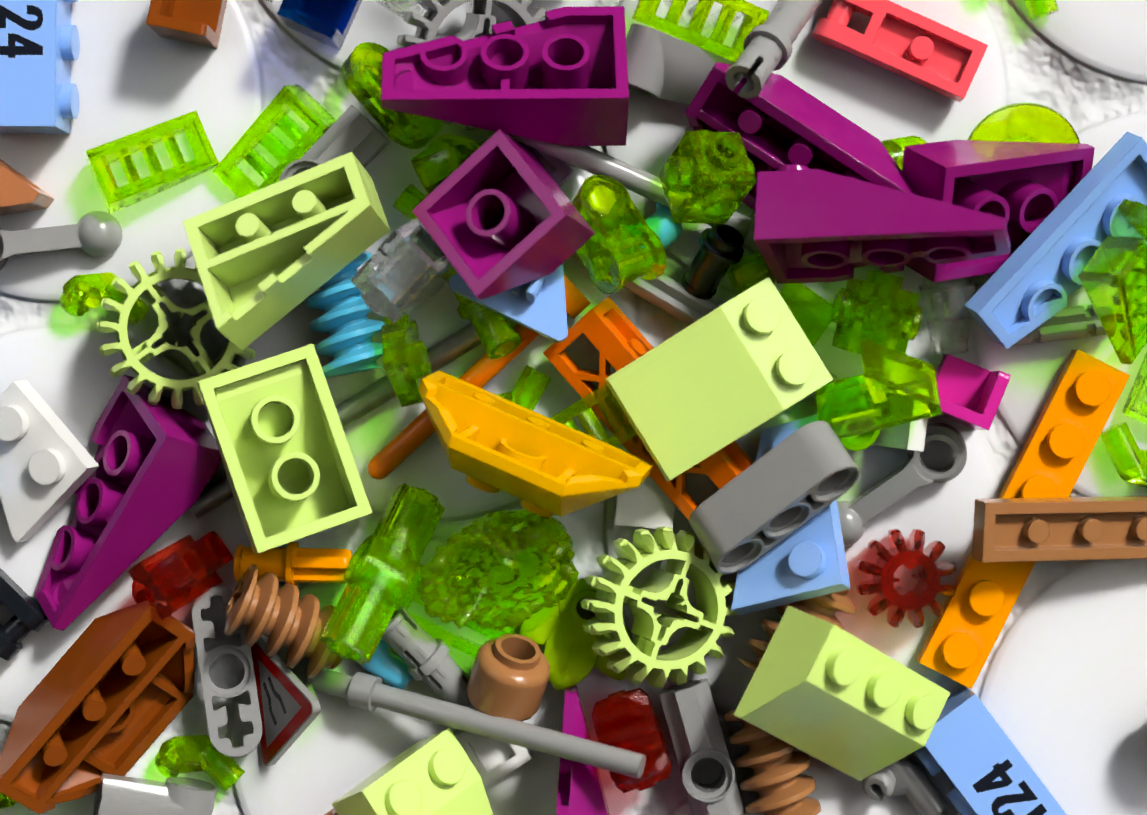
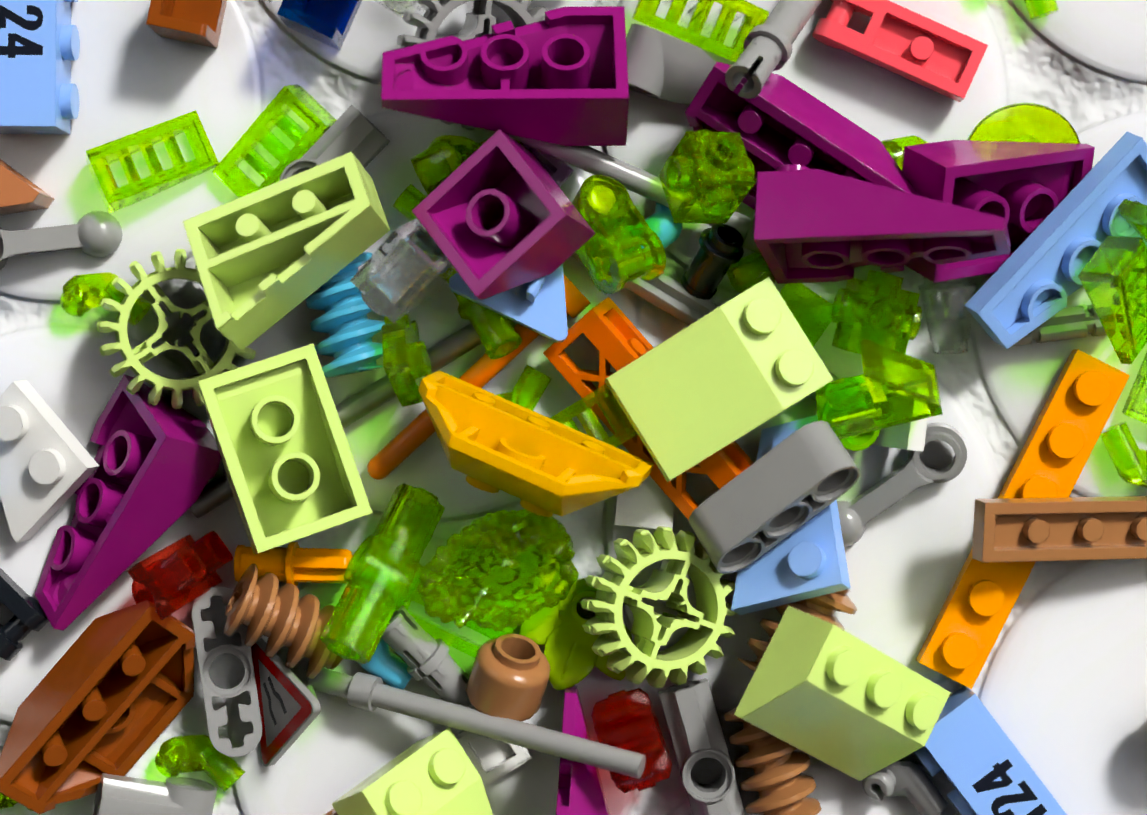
clear neon green plate [341,42,442,149] -> none
clear red gear [856,529,956,628] -> none
dark pink panel [928,354,1011,430] -> none

